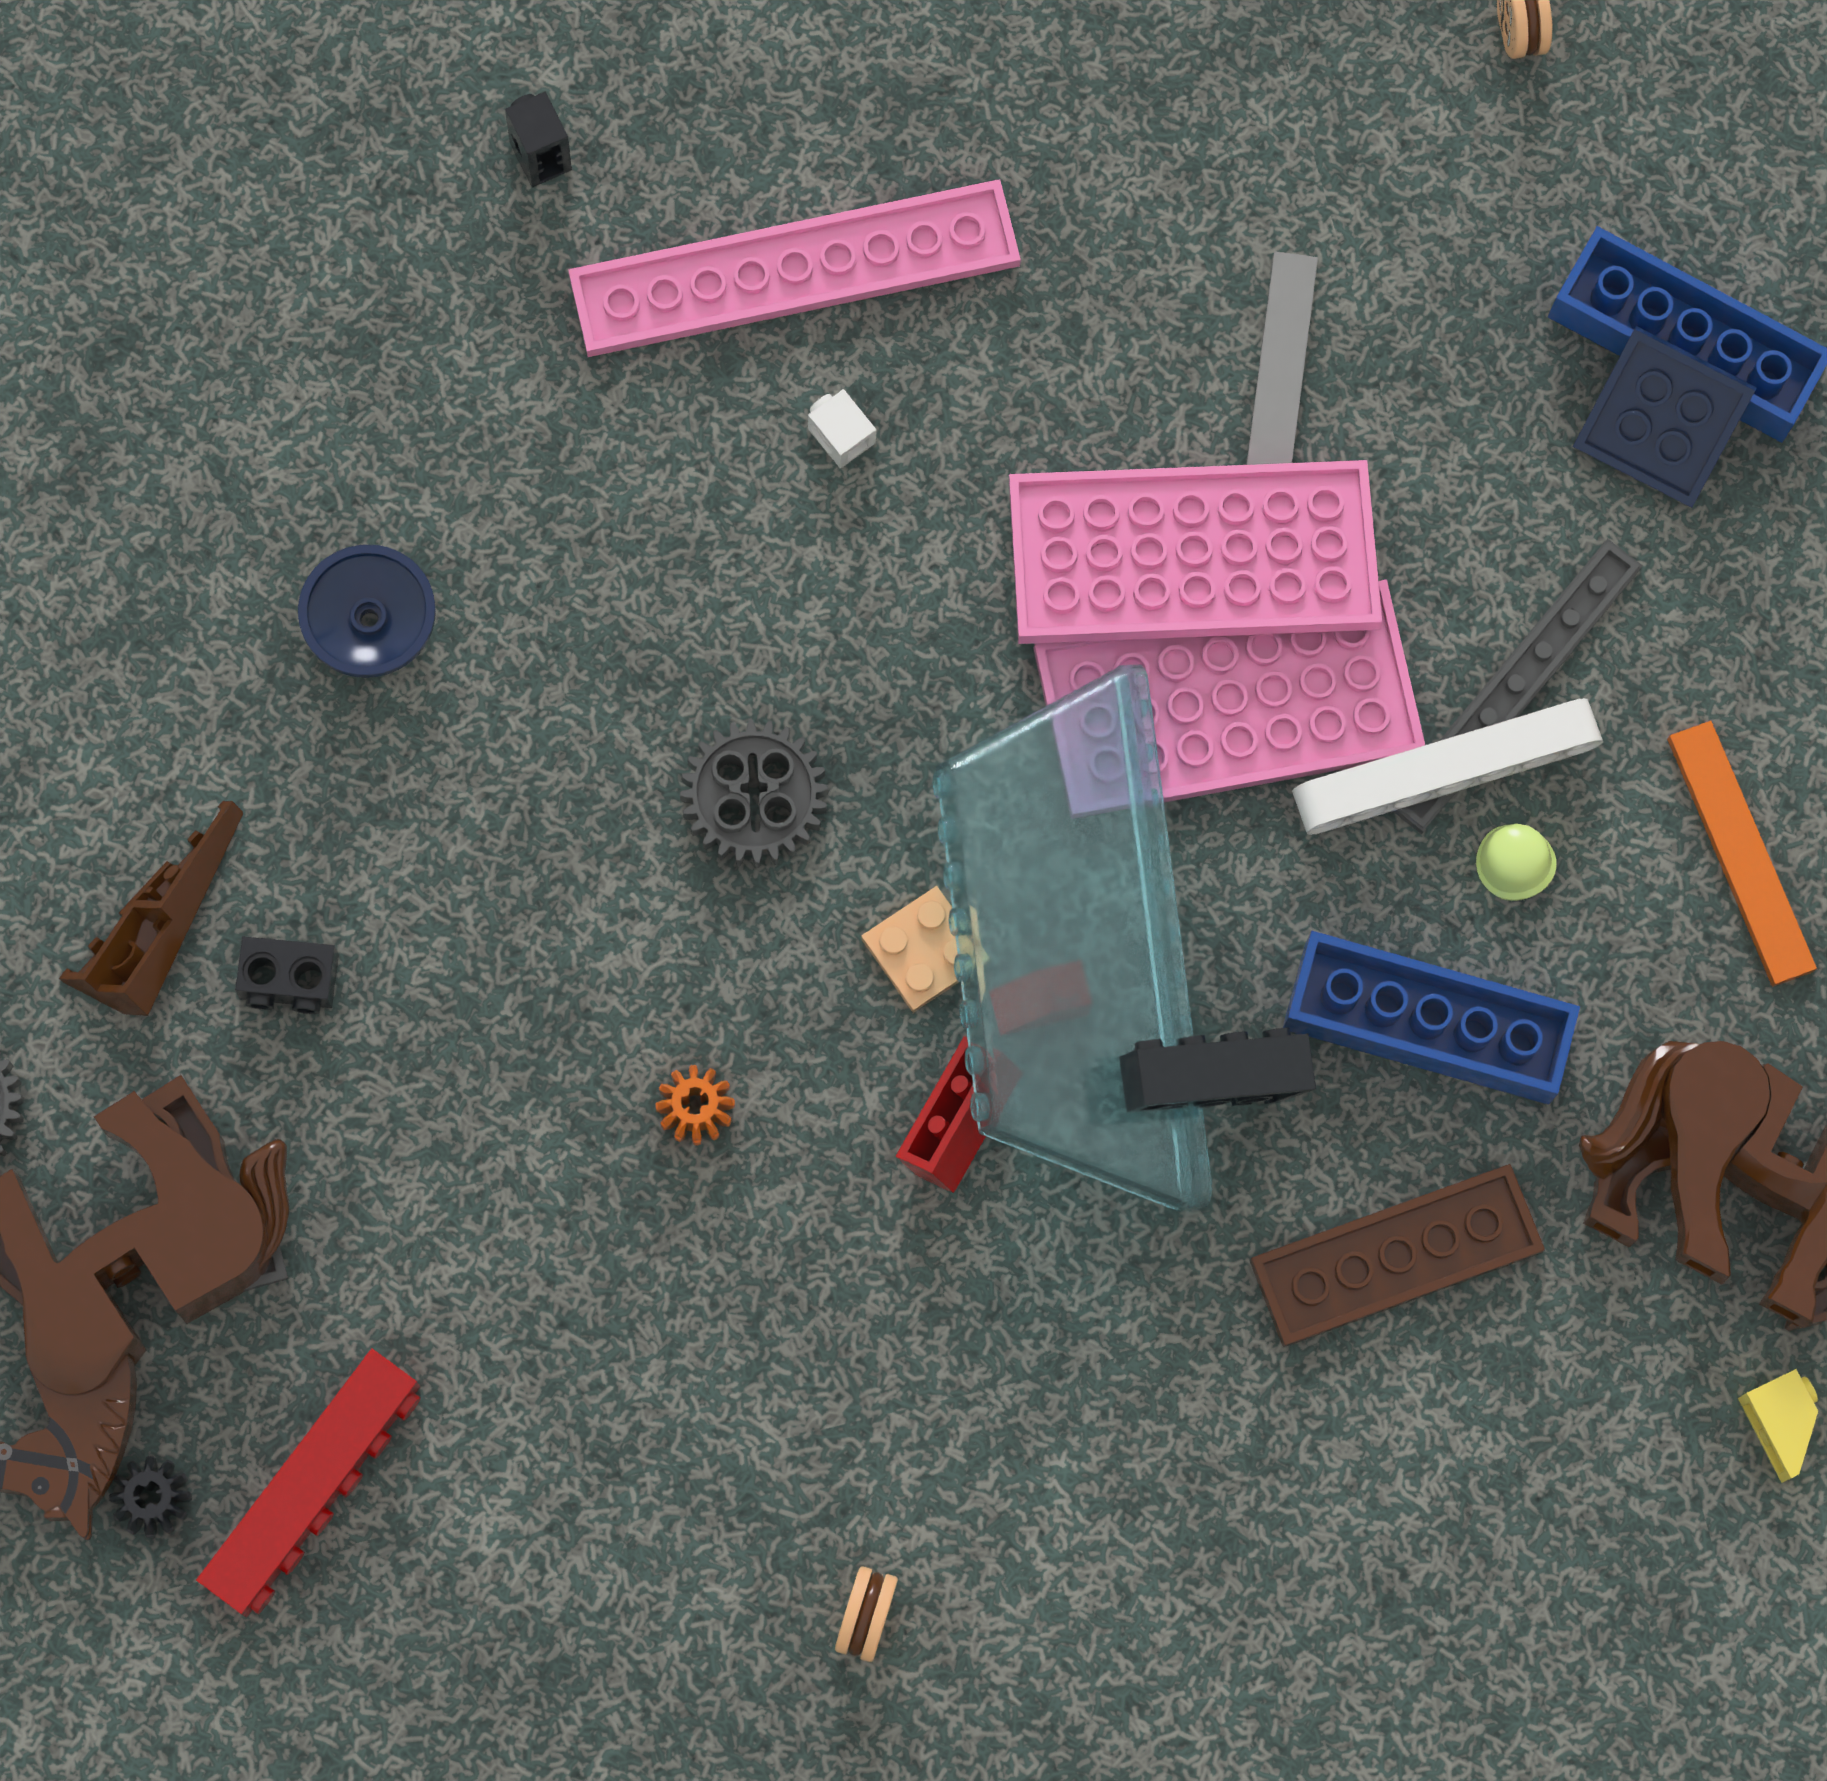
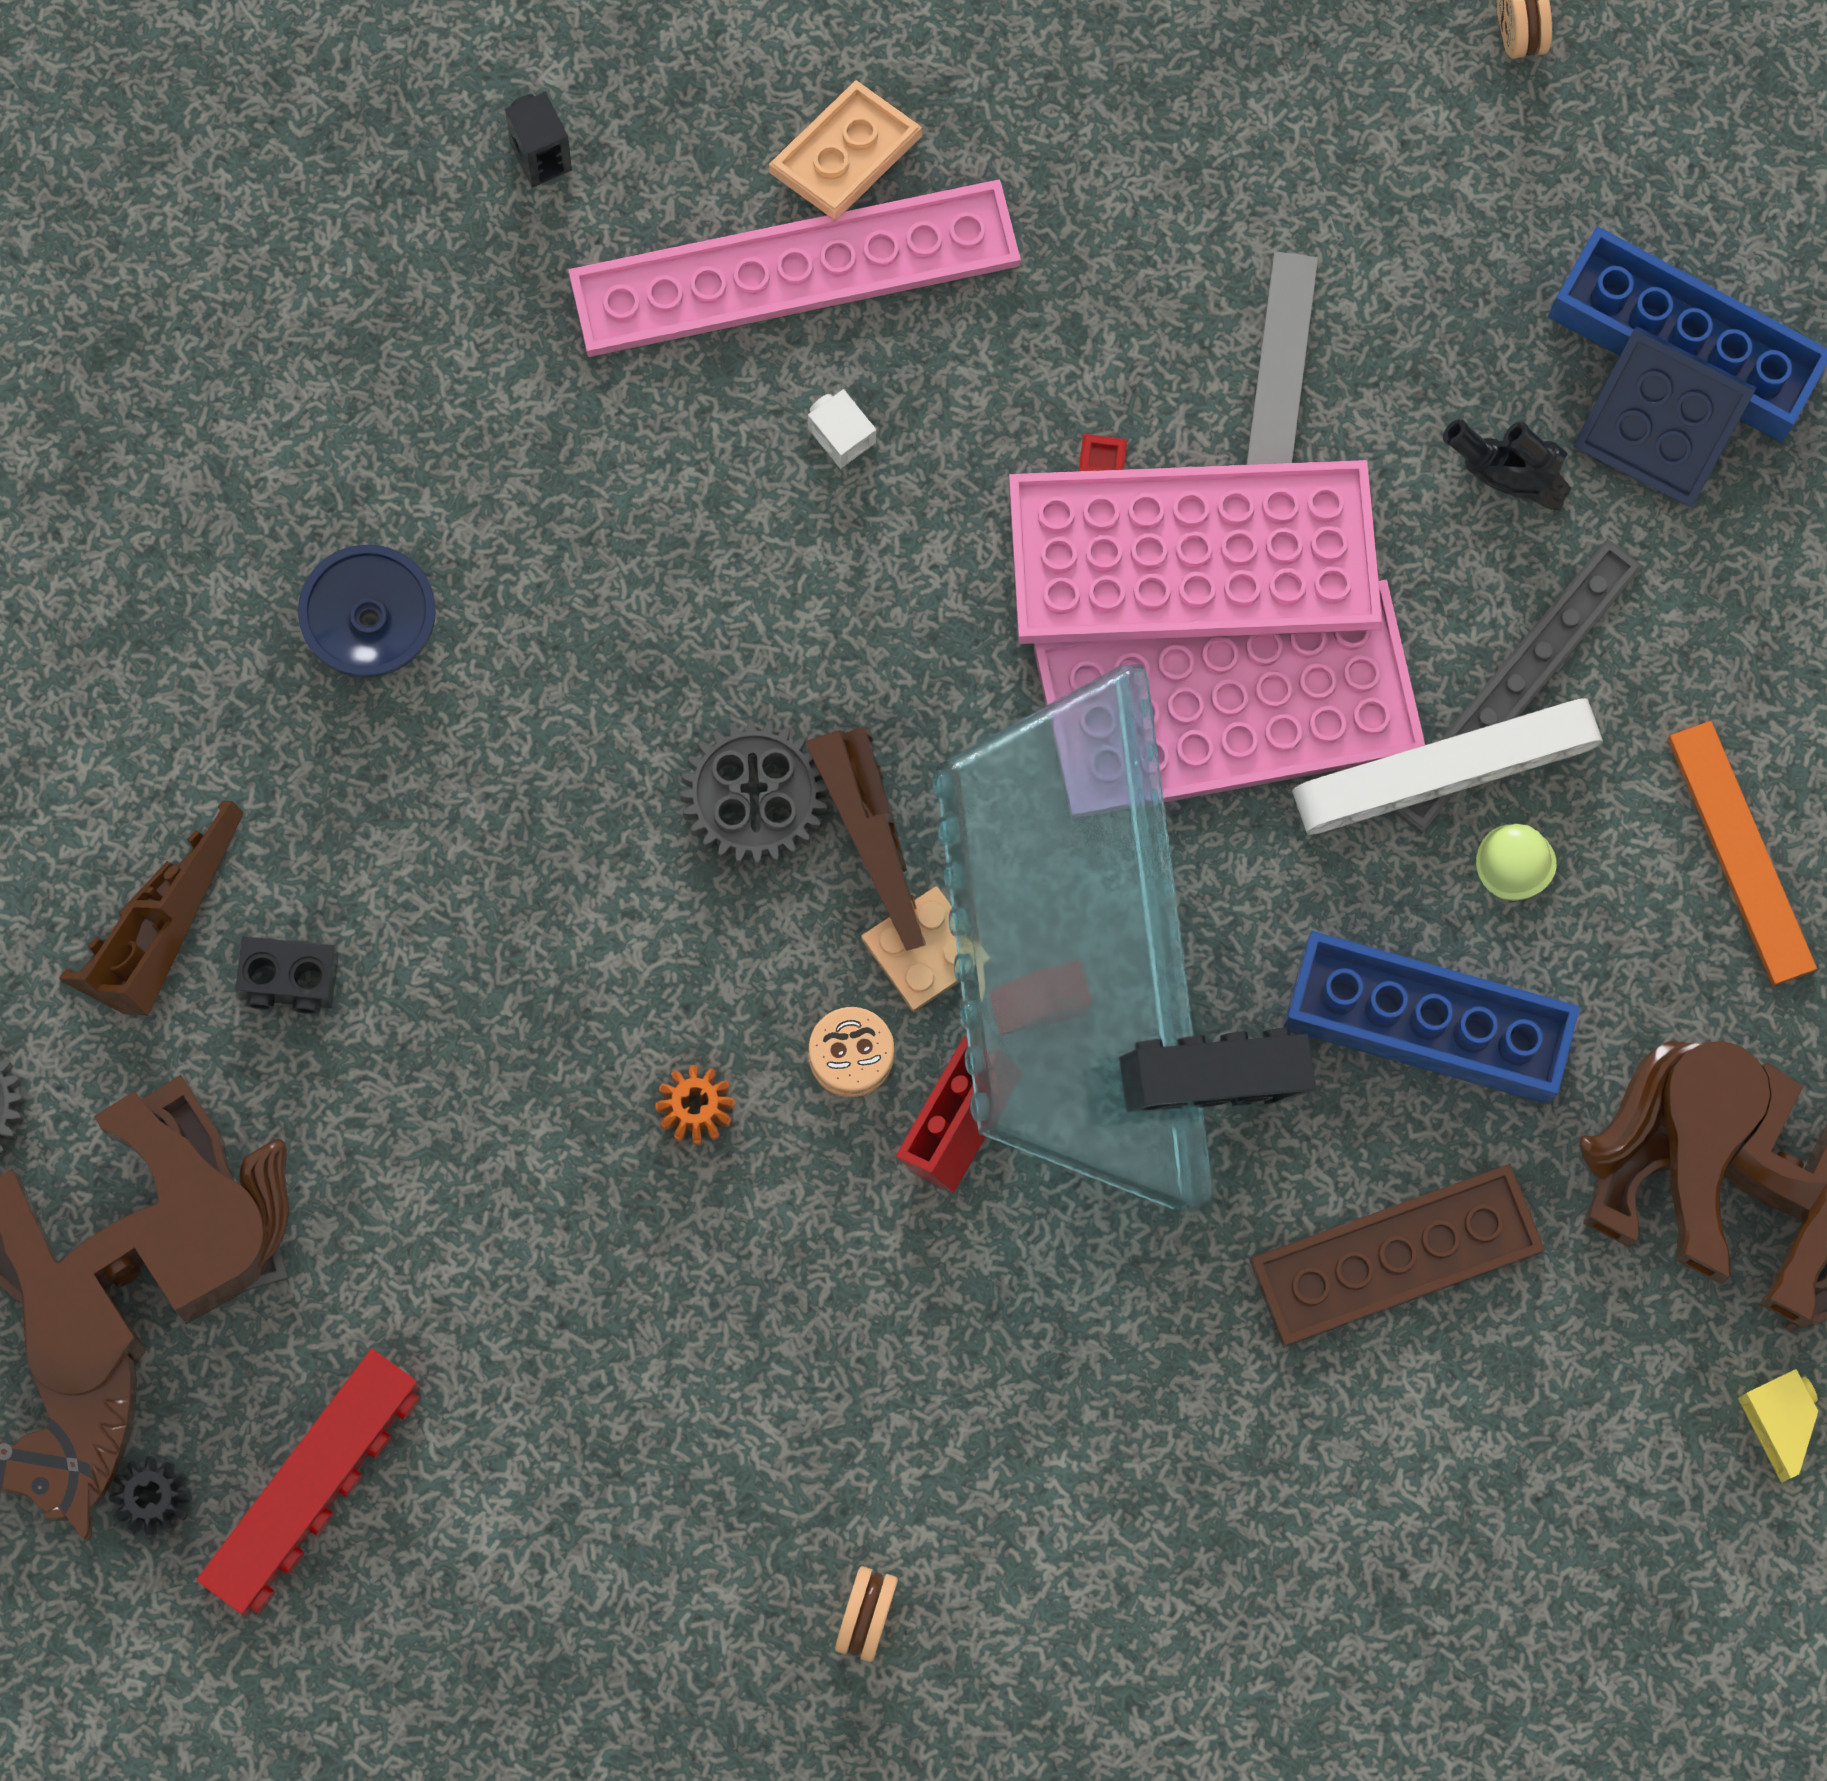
none -> light nougat tile [769,80,922,221]
none -> reddish brown wedge [805,727,926,951]
none -> light nougat head [808,1007,895,1097]
none -> red tile [1078,433,1128,472]
none -> black connector [1443,419,1571,510]

